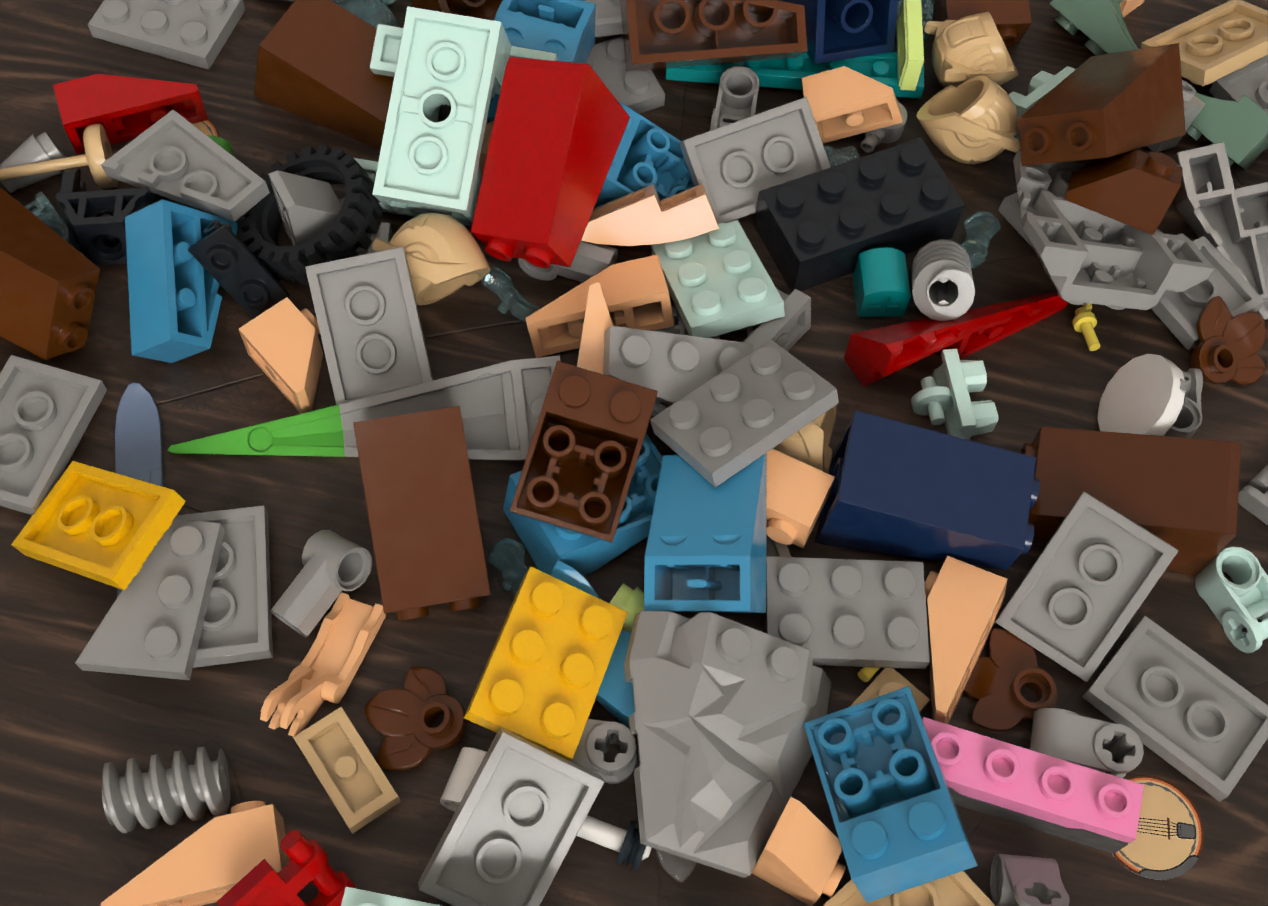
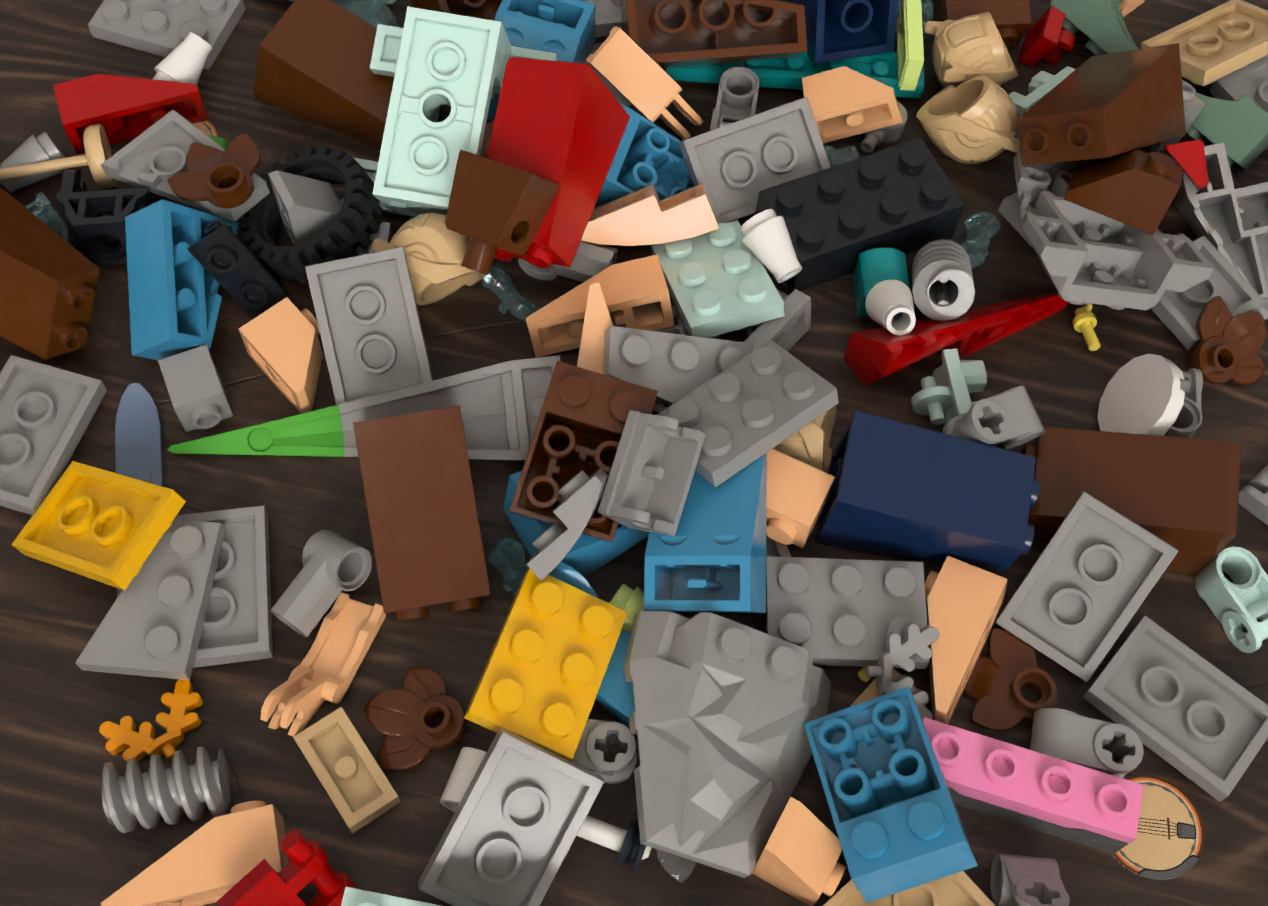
none -> light orange animal [99,679,203,762]
none -> white cone [153,32,213,84]
none -> light grey brick [158,345,233,432]
none -> reddish brown plate [167,133,260,209]
none -> reddish brown torso [445,149,560,275]
none -> light grey slope [527,468,608,581]
none -> light nougat arm [586,26,704,140]
none -> light grey hinge [598,410,706,537]
none -> white cone [741,209,802,283]
none -> white cone [865,279,916,336]
none -> light grey animal [865,622,939,719]
none -> light grey piece [943,386,1045,450]
none -> red tile [1018,6,1075,68]
none -> red slope [1164,139,1209,190]

